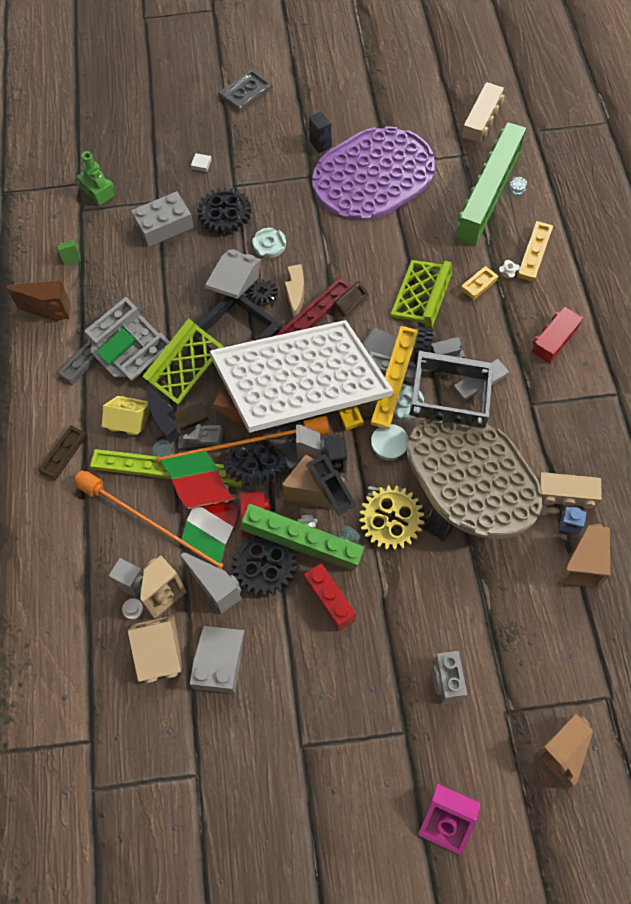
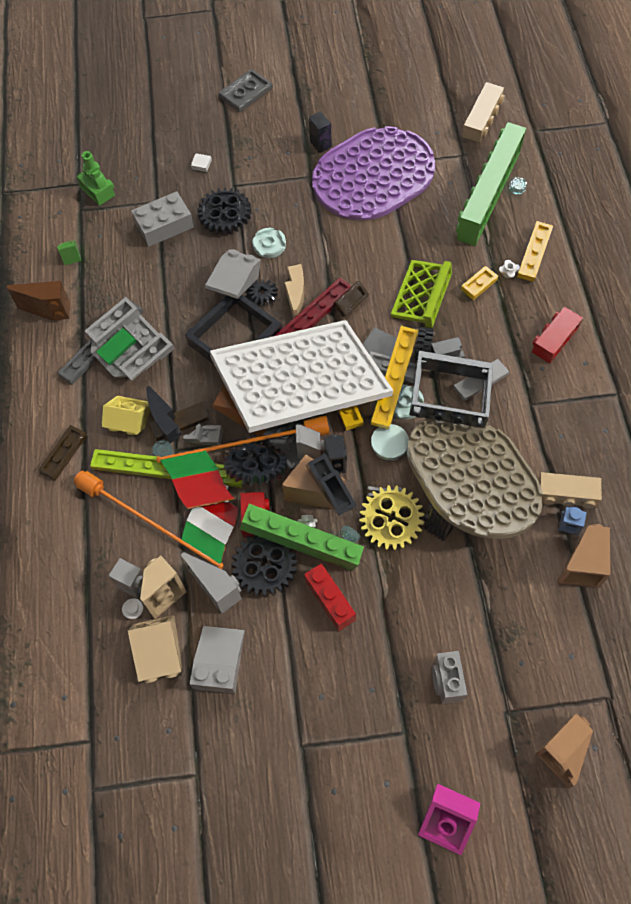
lime fence [143,319,224,405] -> none

